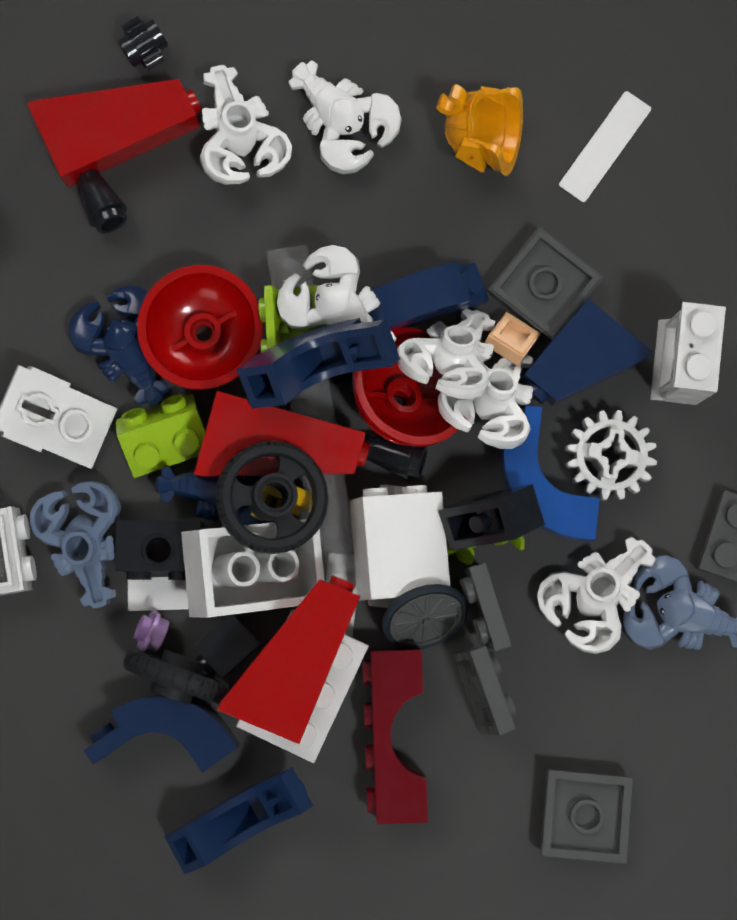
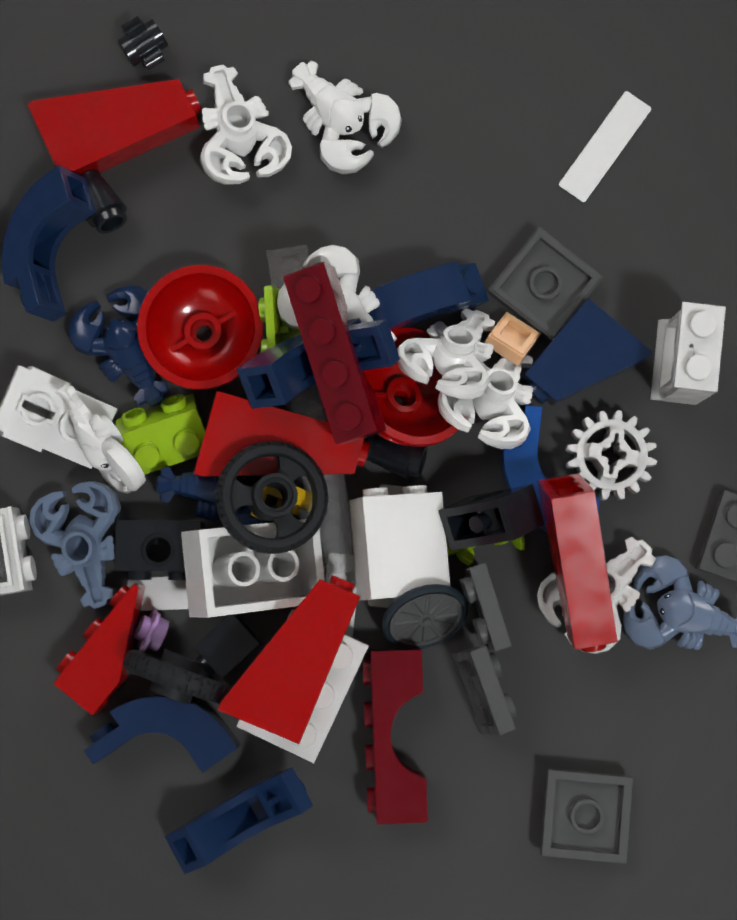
light orange helmet [436,84,523,176] -> none
none -> dark blue arch [2,165,96,322]
none -> red slope [53,583,145,716]
none -> white animal [55,383,146,494]
none -> dark red arch [283,262,386,444]
none -> slope [538,473,618,652]

